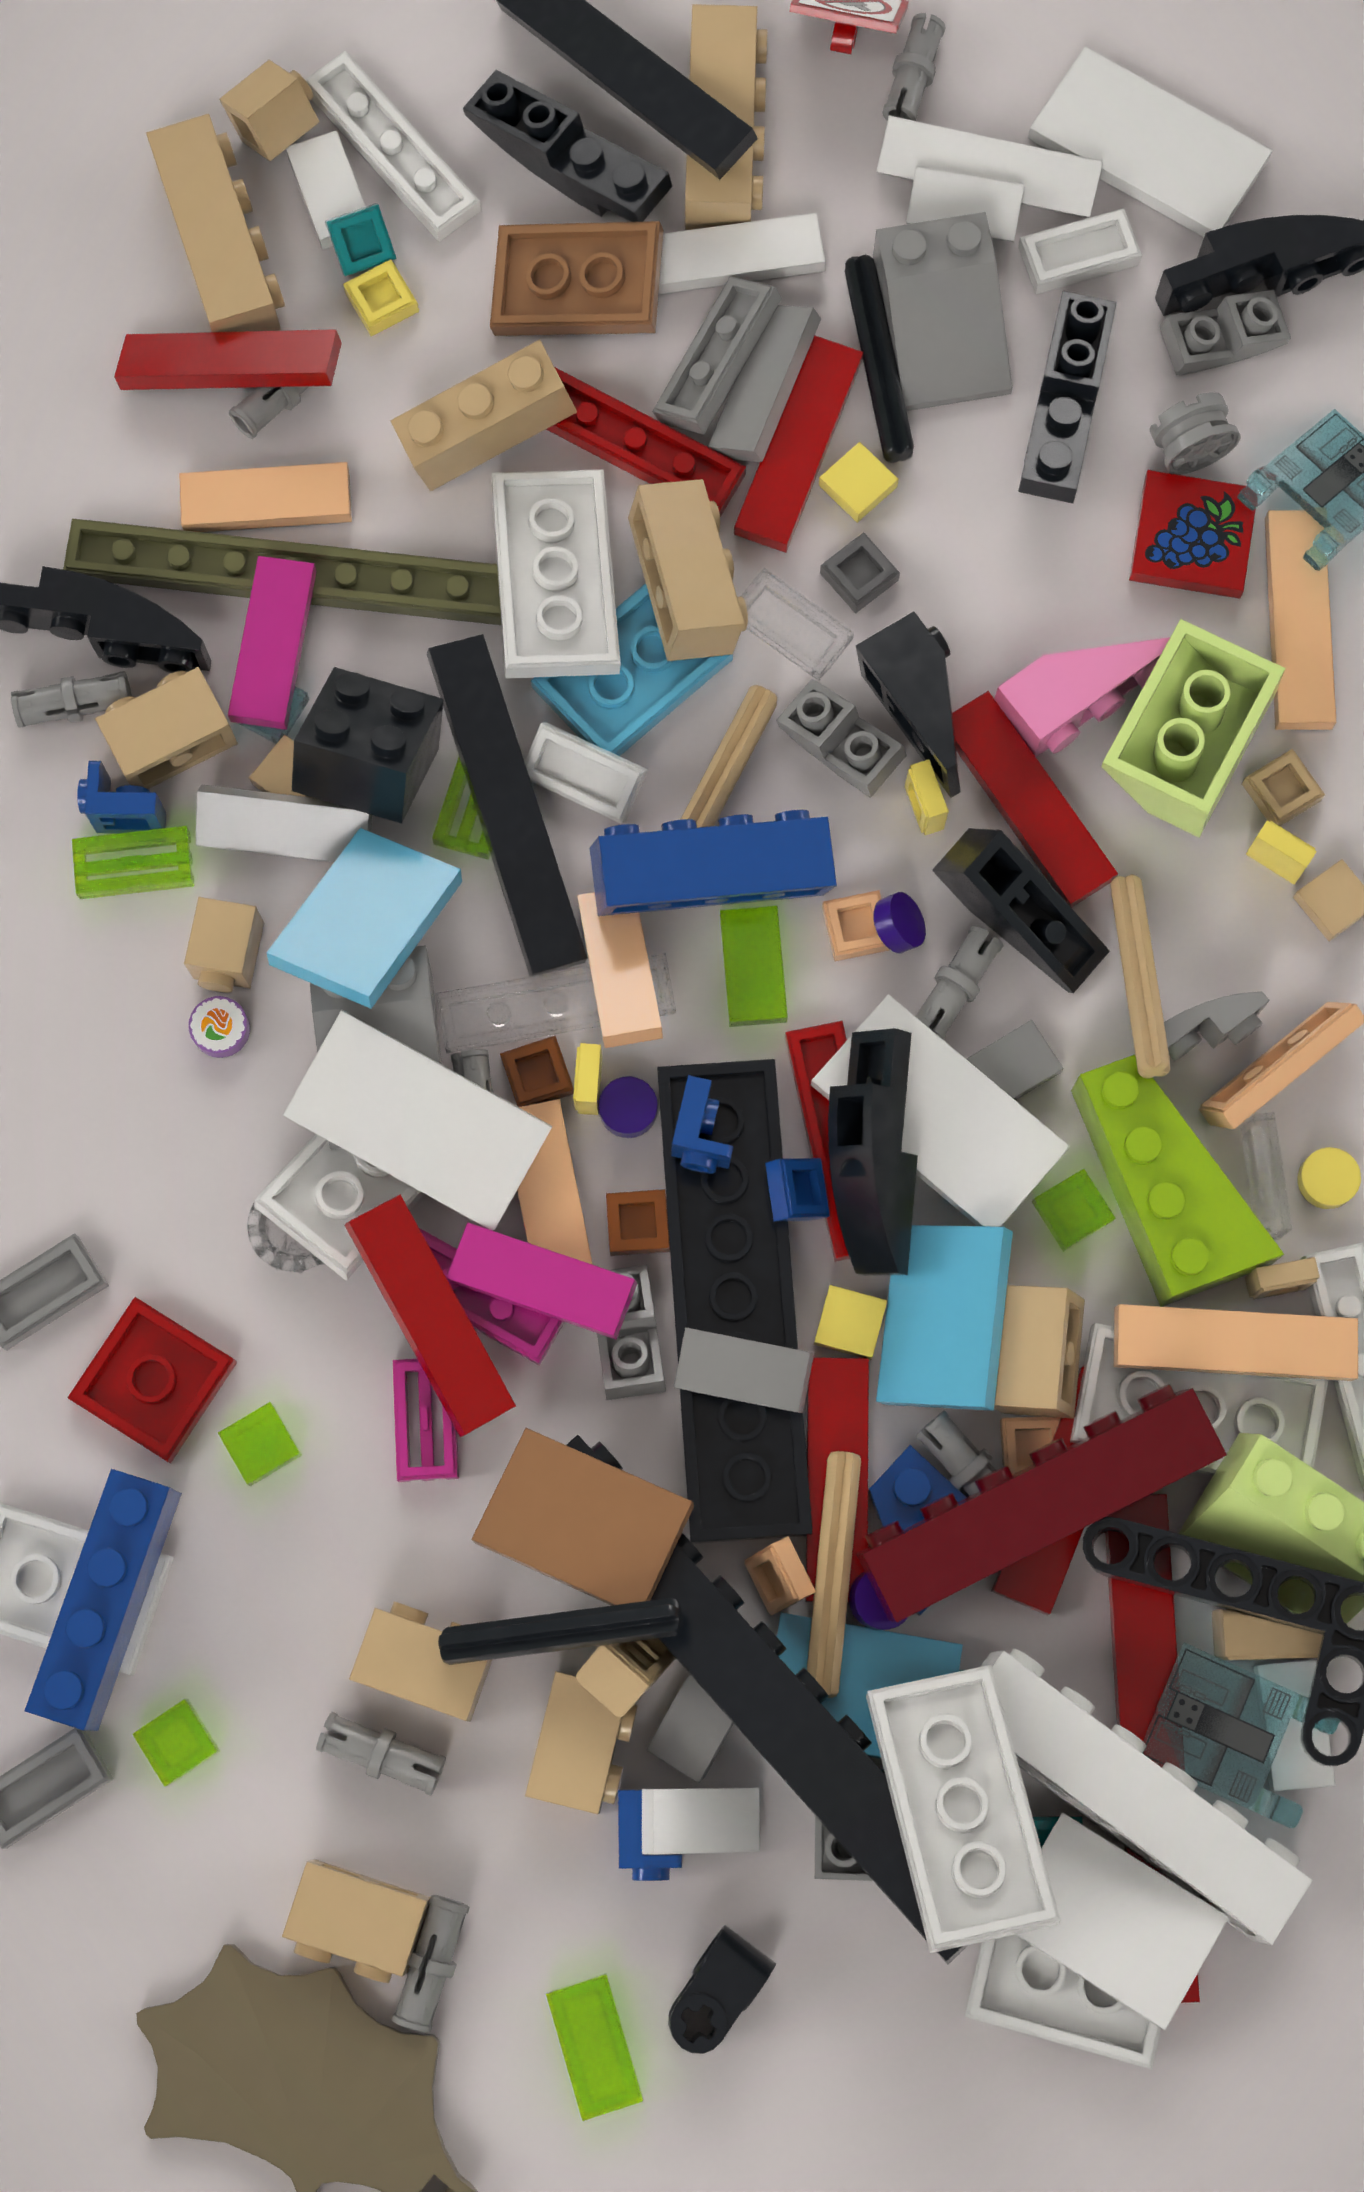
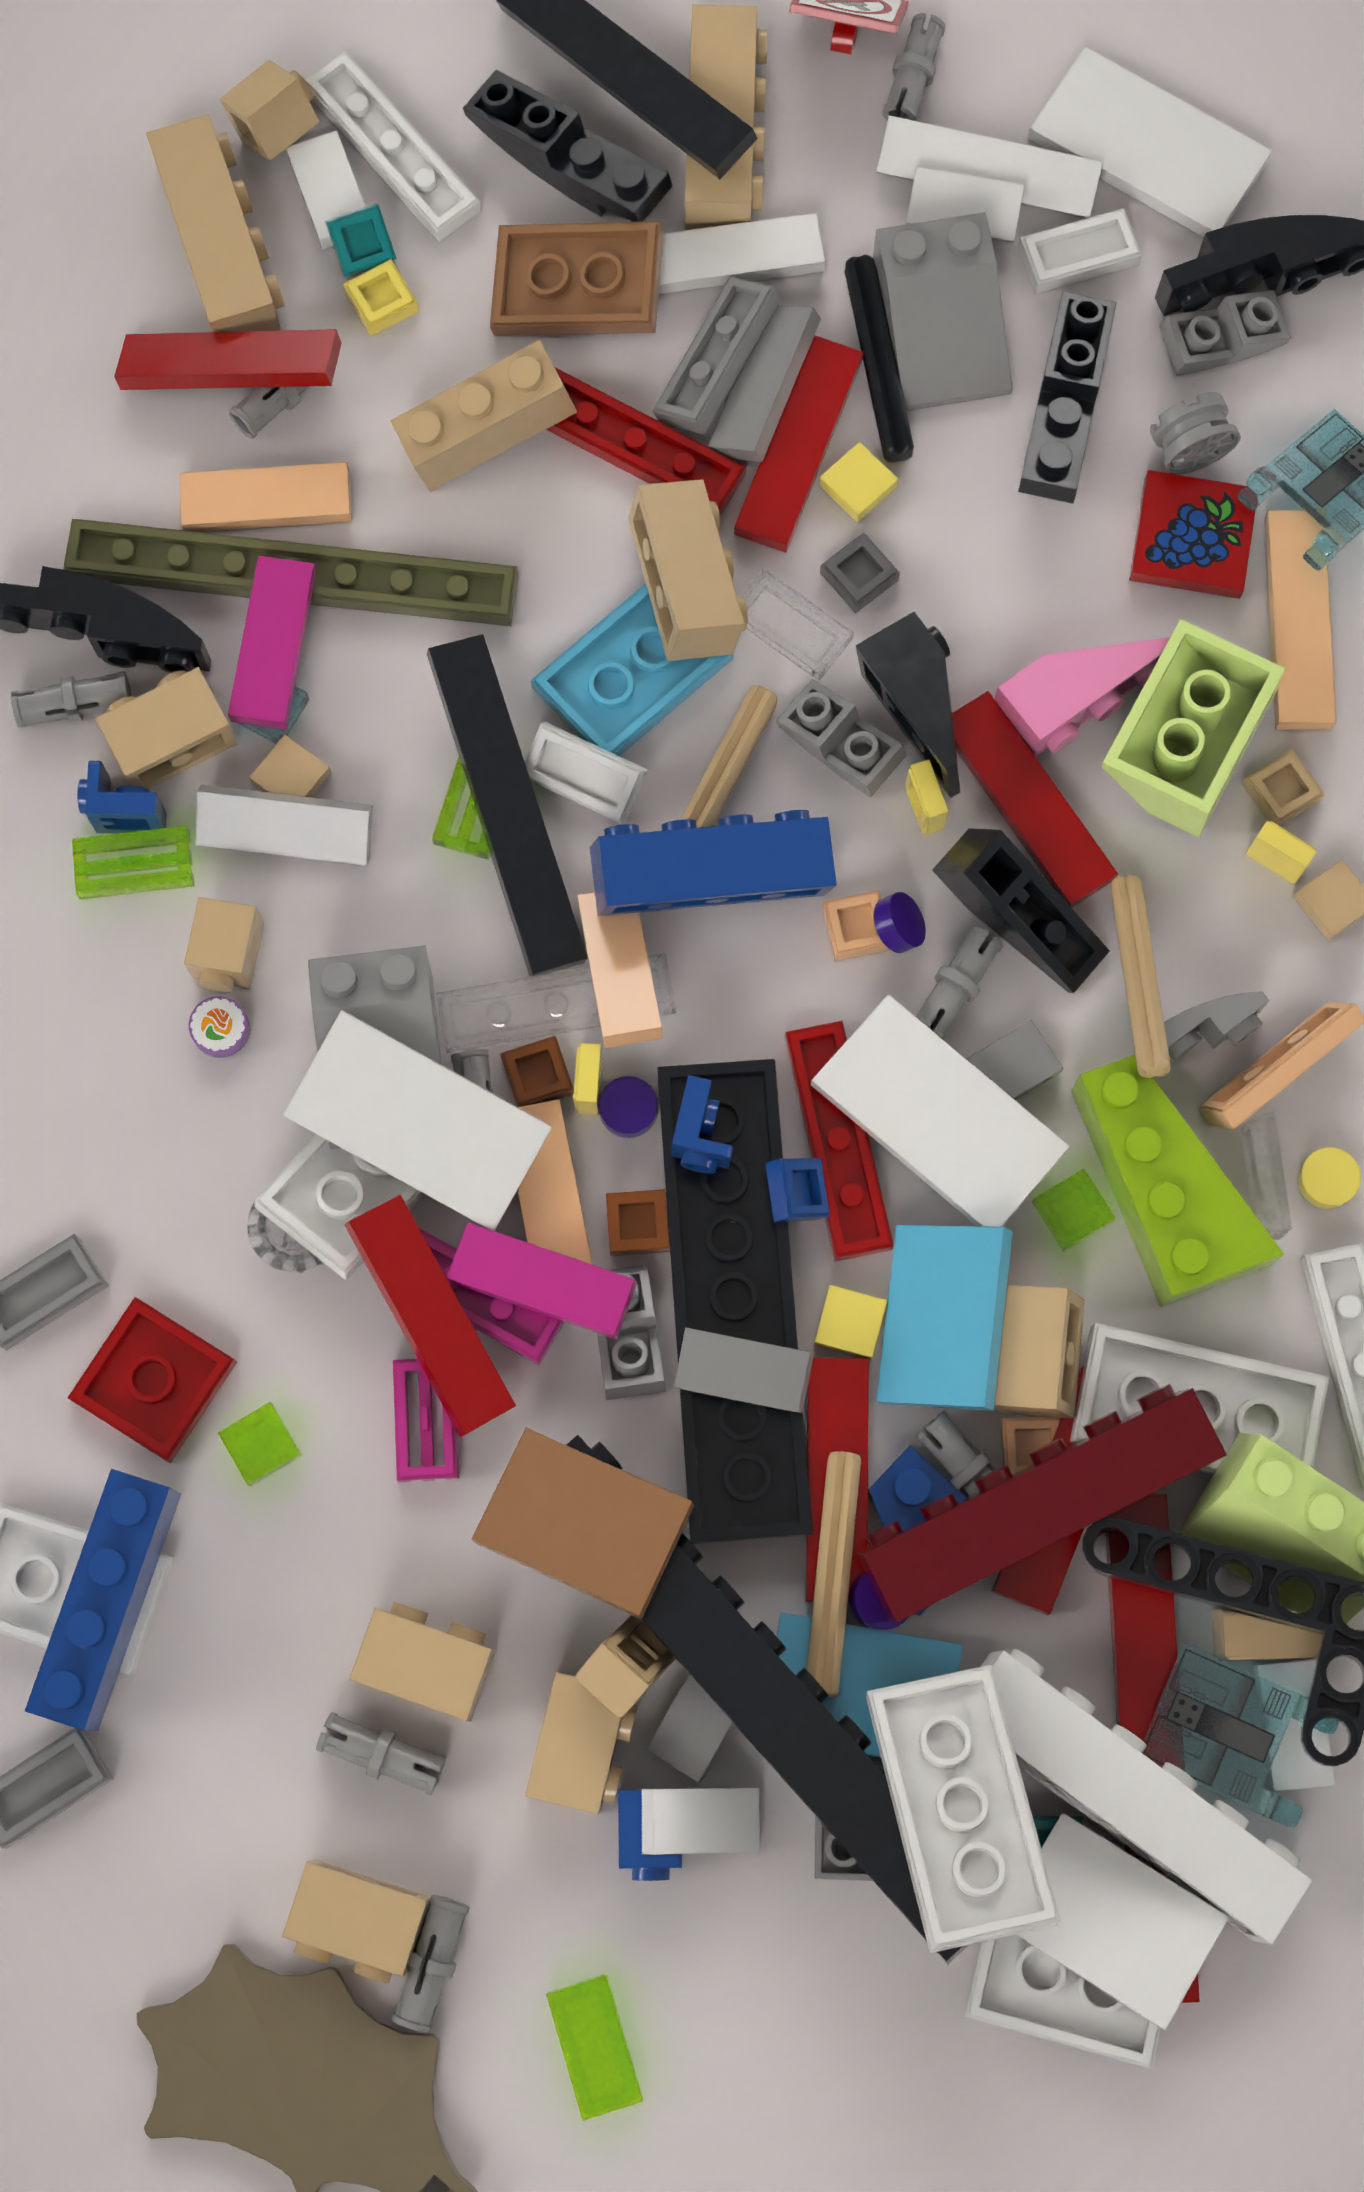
clear neon green tile [132,1699,220,1787] -> none
medium azure tile [266,828,462,1009] -> none
black brick [292,667,444,824] -> none
black axle [438,1598,683,1665] -> none
white tile [492,469,621,678] -> none
black piece [668,1925,776,2054] -> none
clear neon green tile [719,906,788,1027] -> none
light nougat tile [744,1536,816,1616] -> none
black slope [828,1028,918,1276] -> none
light nougat tile [1113,1304,1358,1381] -> none
tan tile [1245,1257,1320,1300] -> none

